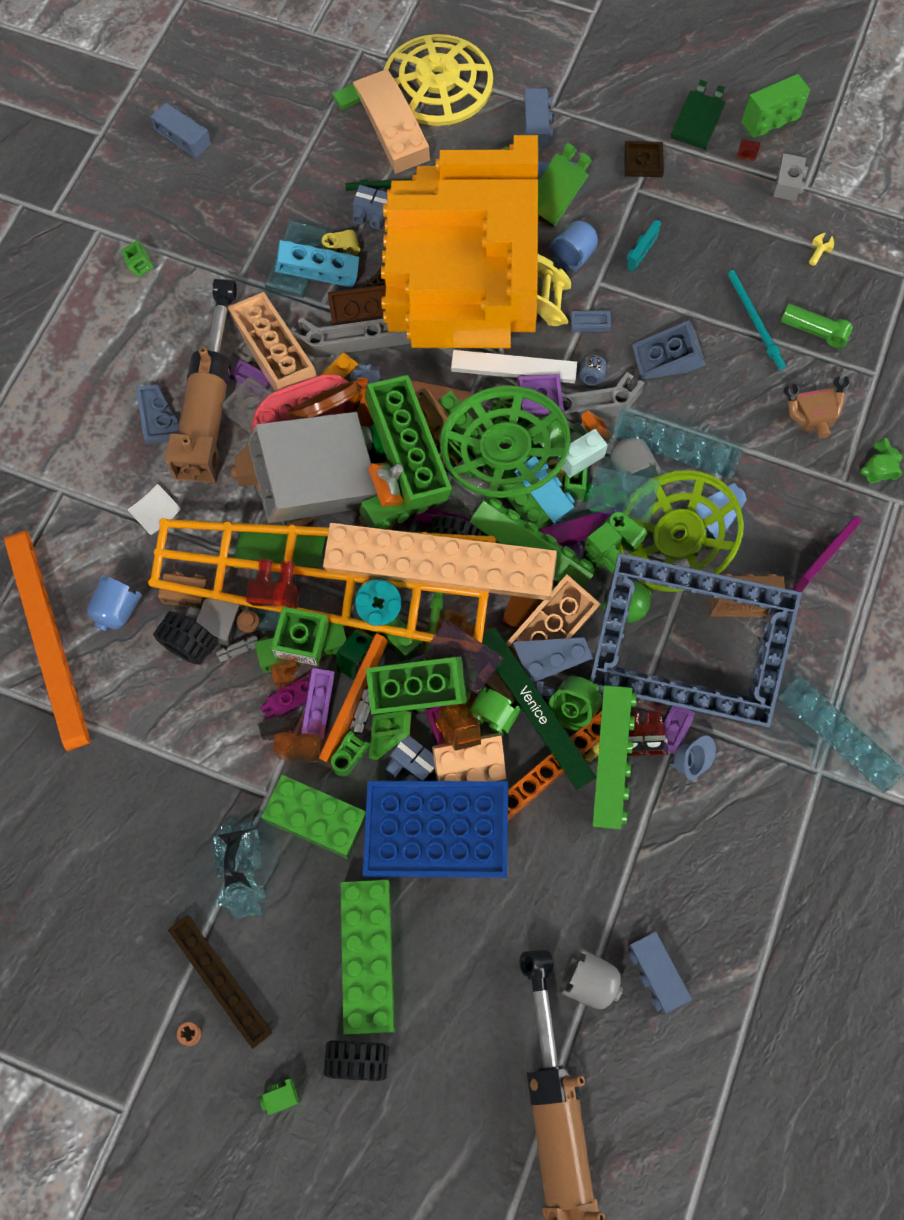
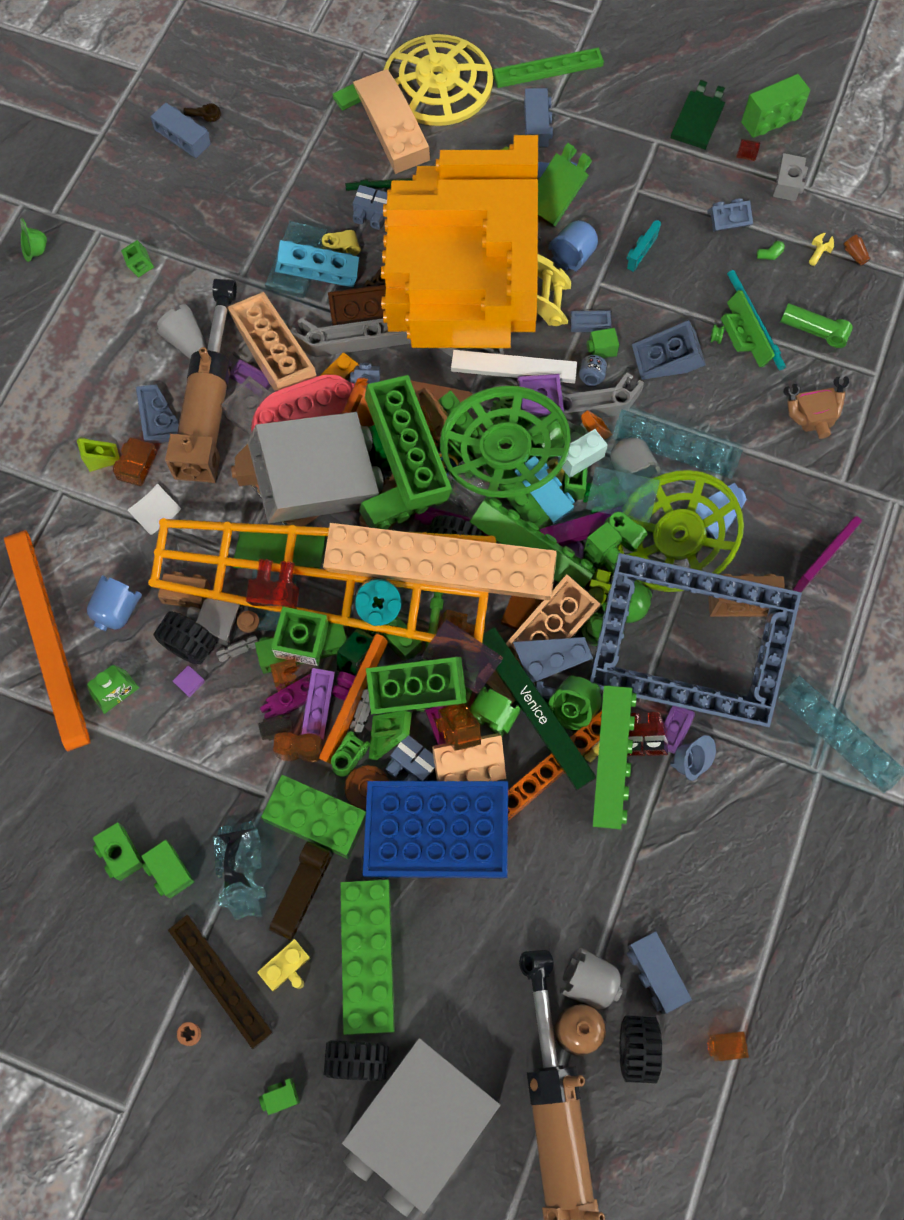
dark orange brick [286,381,361,420] -> none
piece [368,463,404,507] -> none
dark brown tile [624,141,664,178] -> none
bright green animal [860,438,903,484] -> none
none -> bright green piece [20,218,47,262]
none -> lime slope [77,437,121,472]
none -> bright green torso [87,665,139,714]
none -> bright green brick [93,822,144,881]
none -> clear orange brick [113,437,157,487]
none -> bright green brick [141,840,195,899]
none -> light grey cone [155,304,208,359]
none -> medium lavender tile [173,665,205,697]
none -> dark brown plate [183,103,221,122]
none -> light yellow plate [257,939,311,992]
none -> dark brown beam [269,841,332,941]
none -> magenta wheel [331,672,355,701]
none -> light grey brick [342,1038,500,1217]
none -> dark orange tile [344,765,389,811]
none -> bright green tile [493,47,604,88]
none -> medium nougat cylinder [555,1005,606,1056]
none -> bright green plate [580,613,604,646]
none -> lime hips [585,569,611,604]
none -> bright green brick [587,328,619,358]
none -> black tyre [619,1016,662,1084]
none -> sand blue bracket [707,199,753,232]
none -> clear orange brick [708,1031,749,1061]
none -> bright green bush [710,324,724,344]
none -> bright green bracket [721,291,775,367]
none -> bright green arm [757,241,785,260]
none -> dark orange cone [843,235,871,266]

